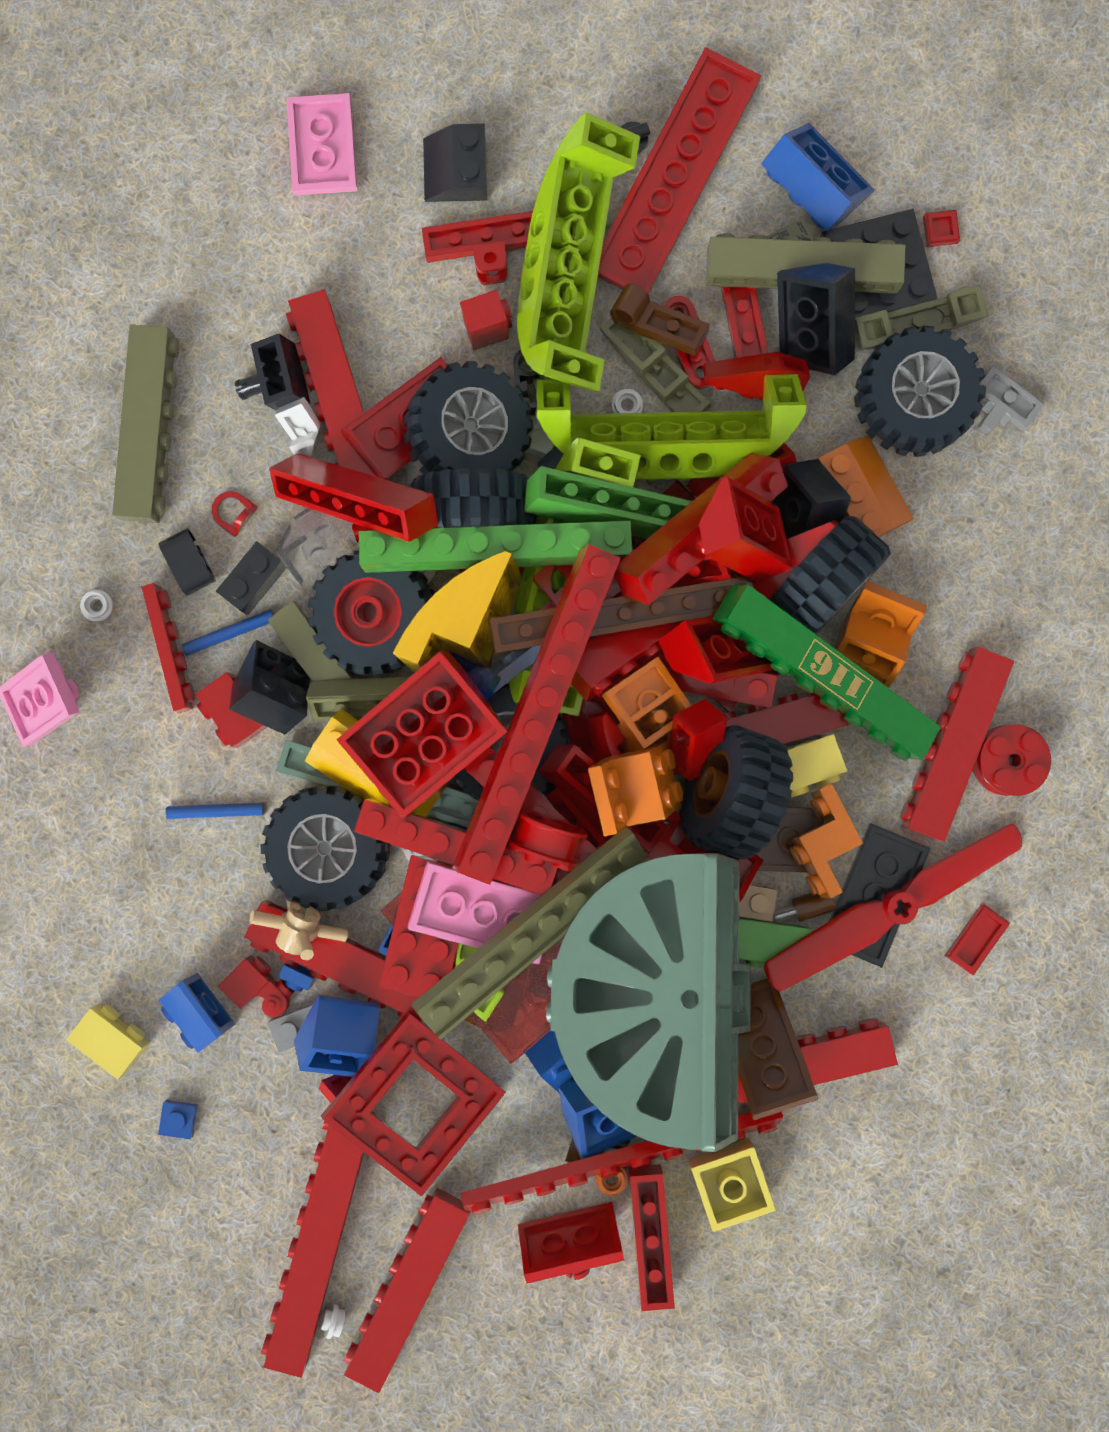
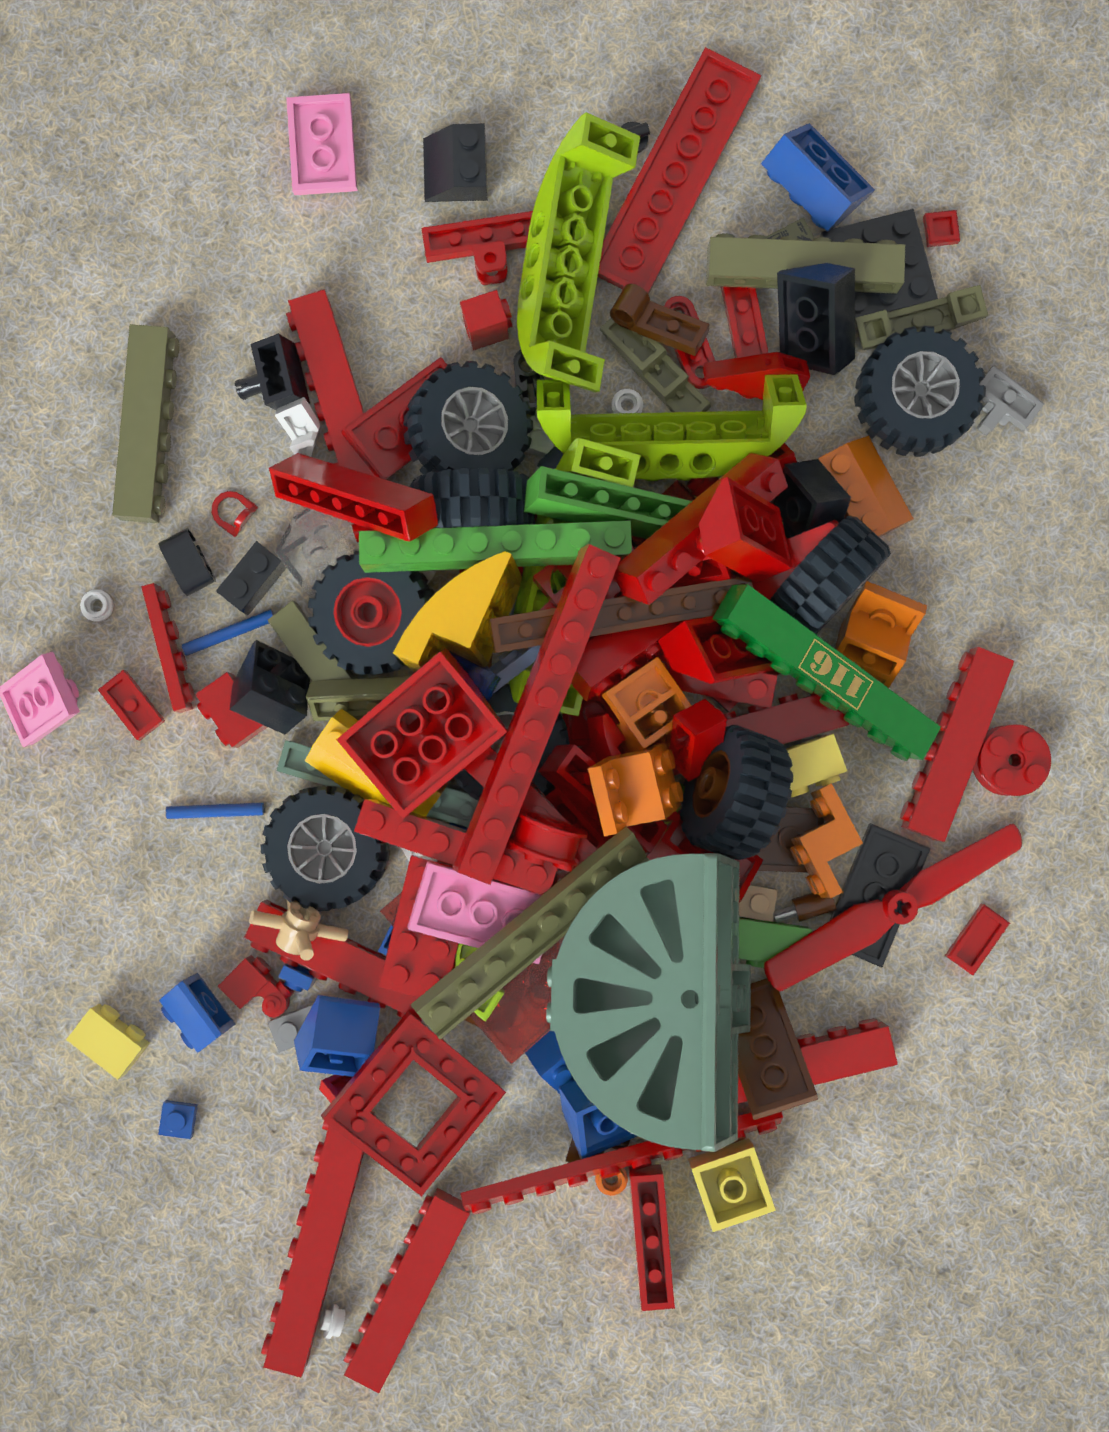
red plate [517,1202,625,1284] -> none
none -> red plate [98,670,165,741]

